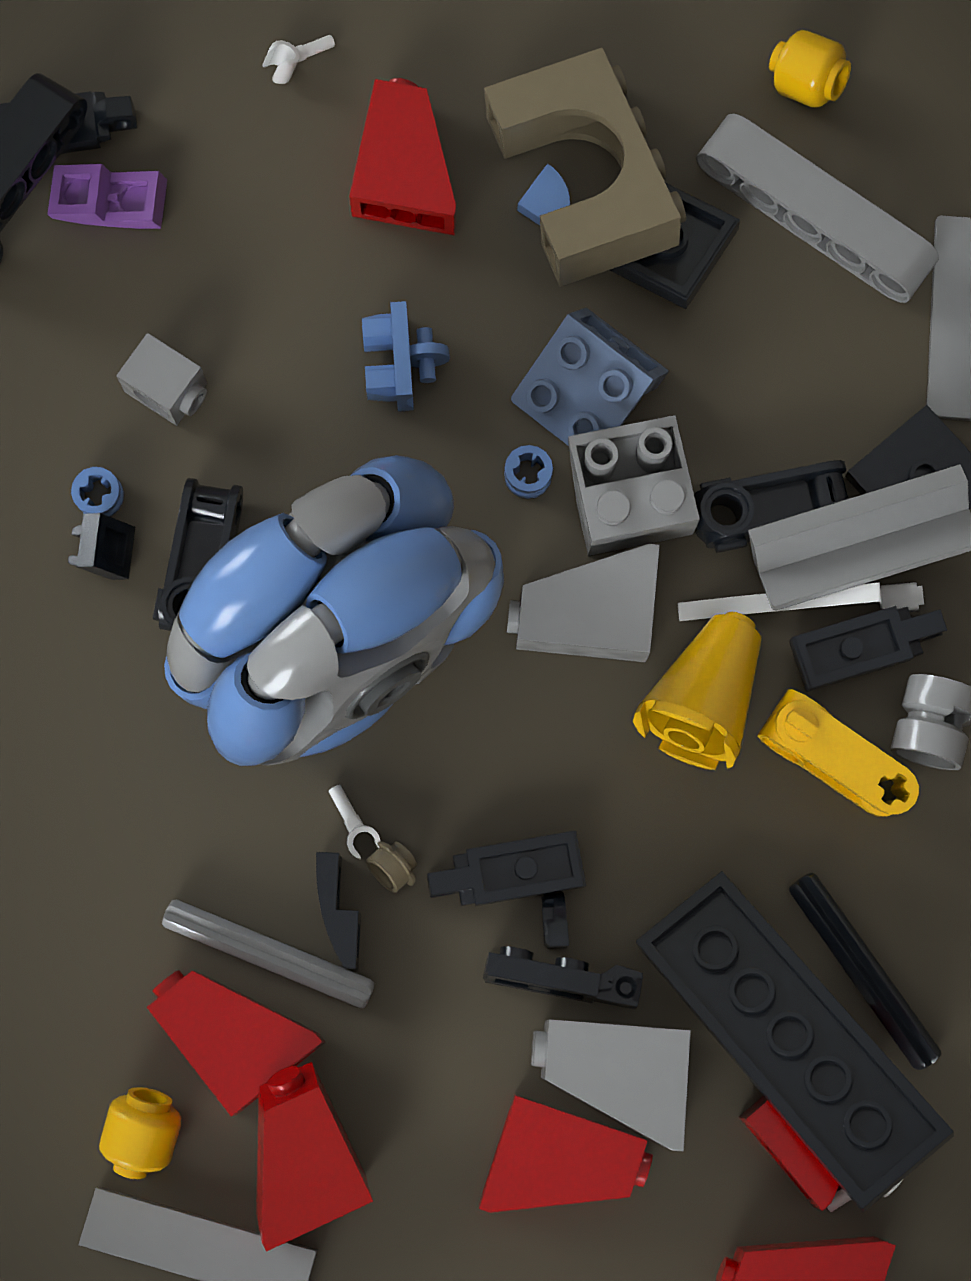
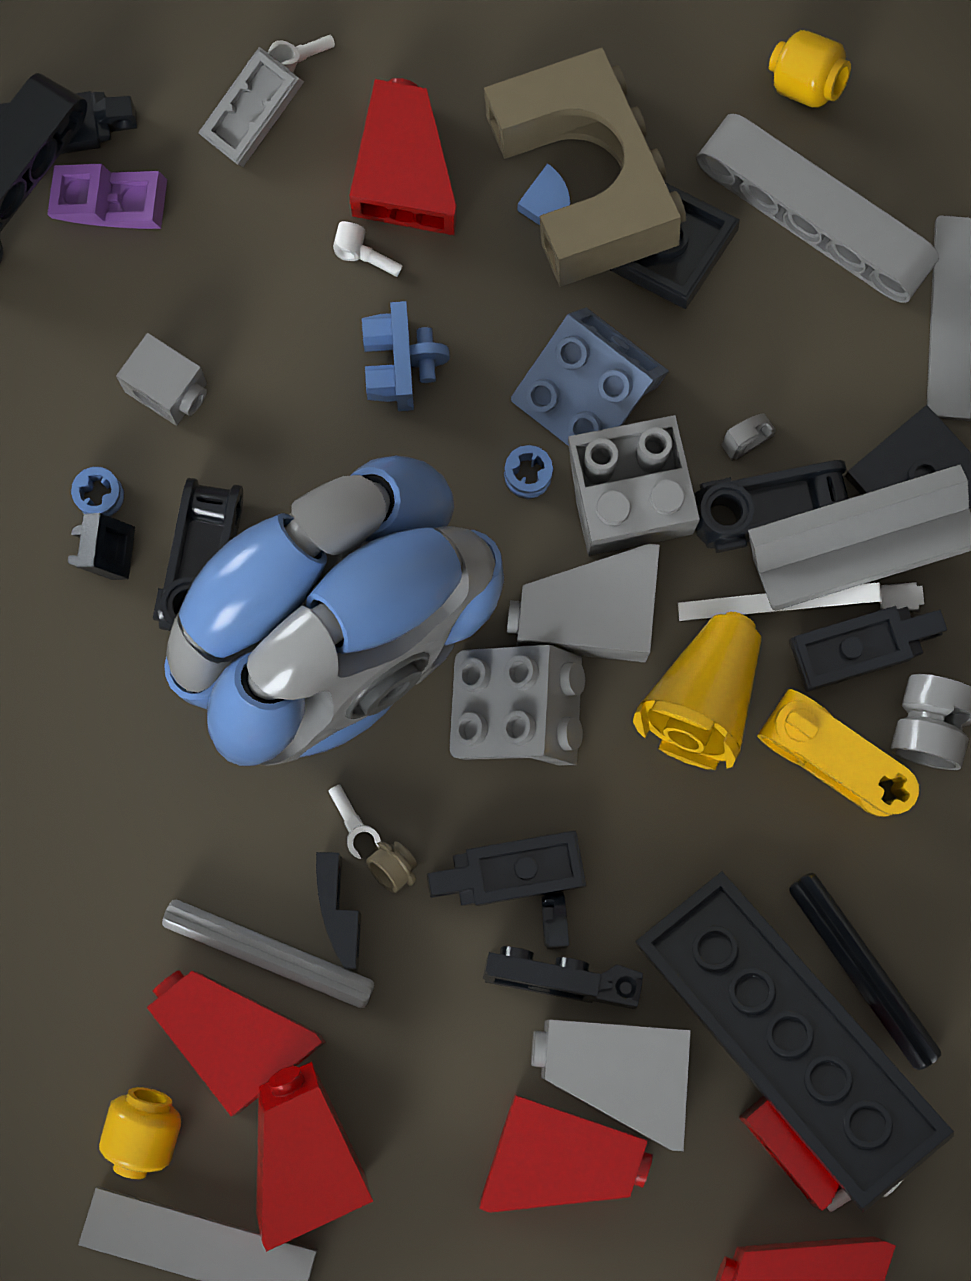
none -> light grey plate [198,47,304,167]
none -> white hand [333,221,403,277]
none -> light grey bracket [450,645,585,766]
none -> light grey tile [721,413,776,460]

